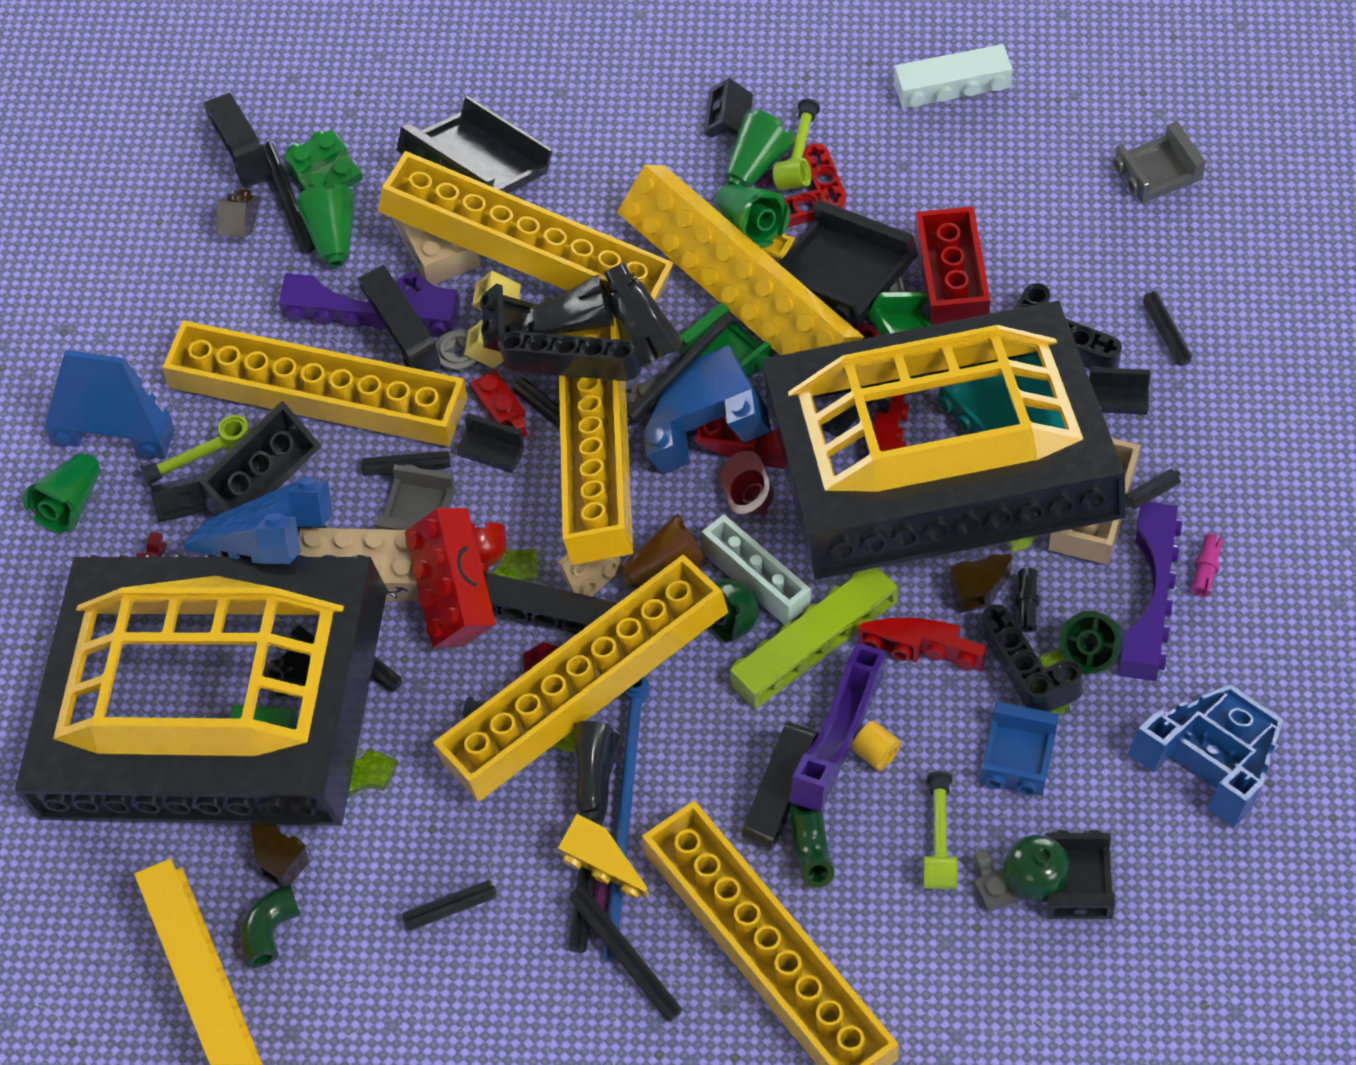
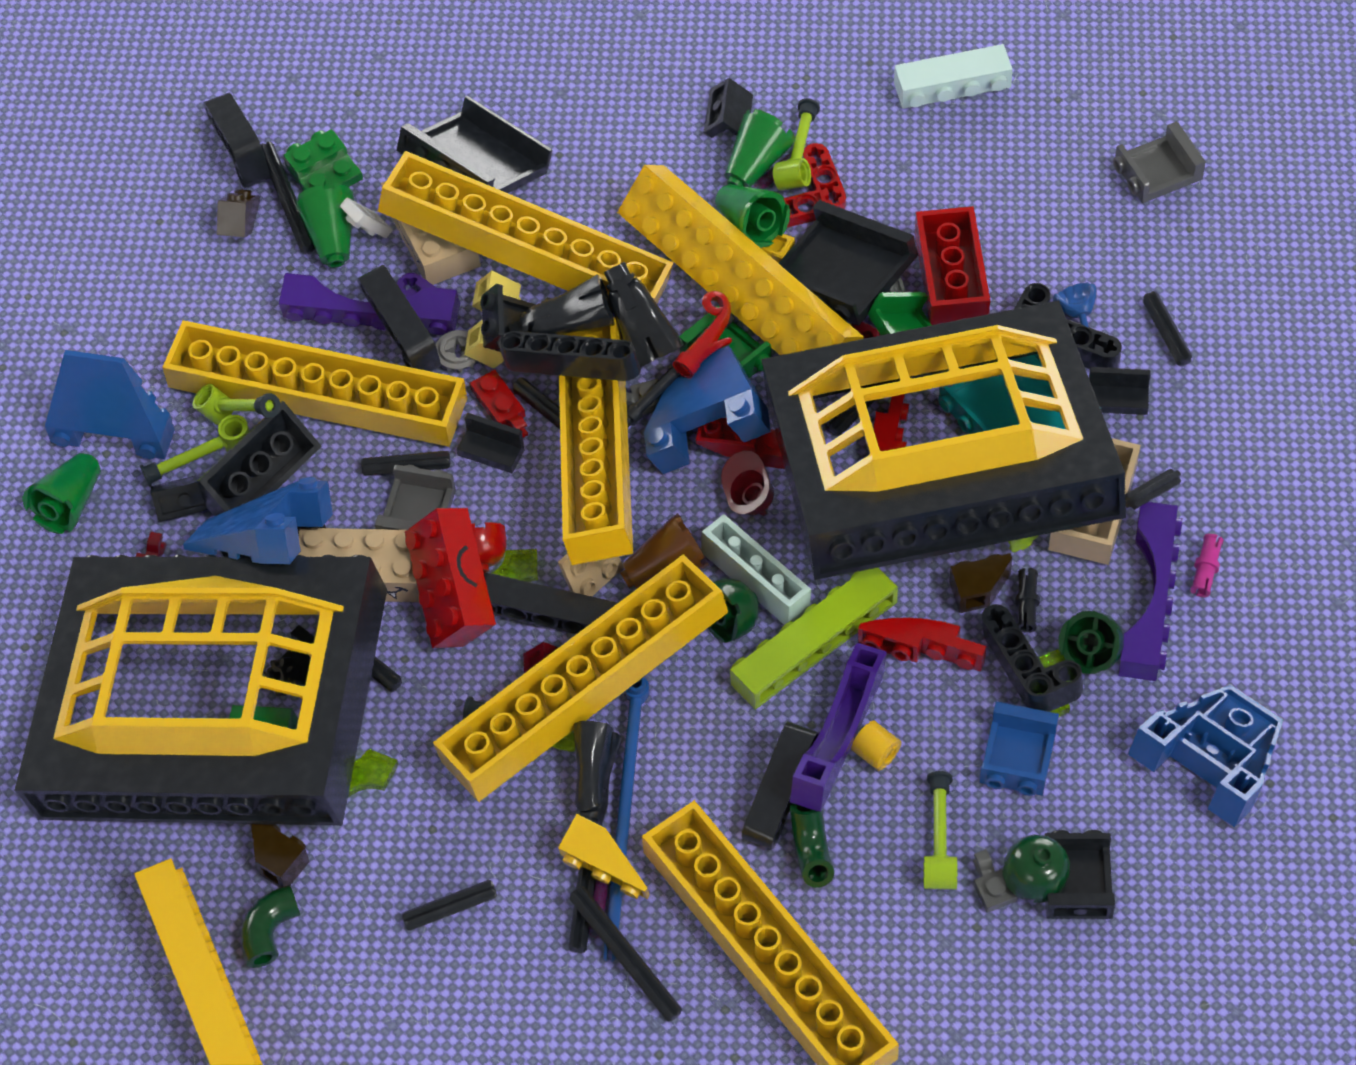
none -> lime piece [192,384,280,425]
none -> white plate [340,198,393,238]
none -> red plant [673,291,732,378]
none -> blue piece [1052,282,1097,327]

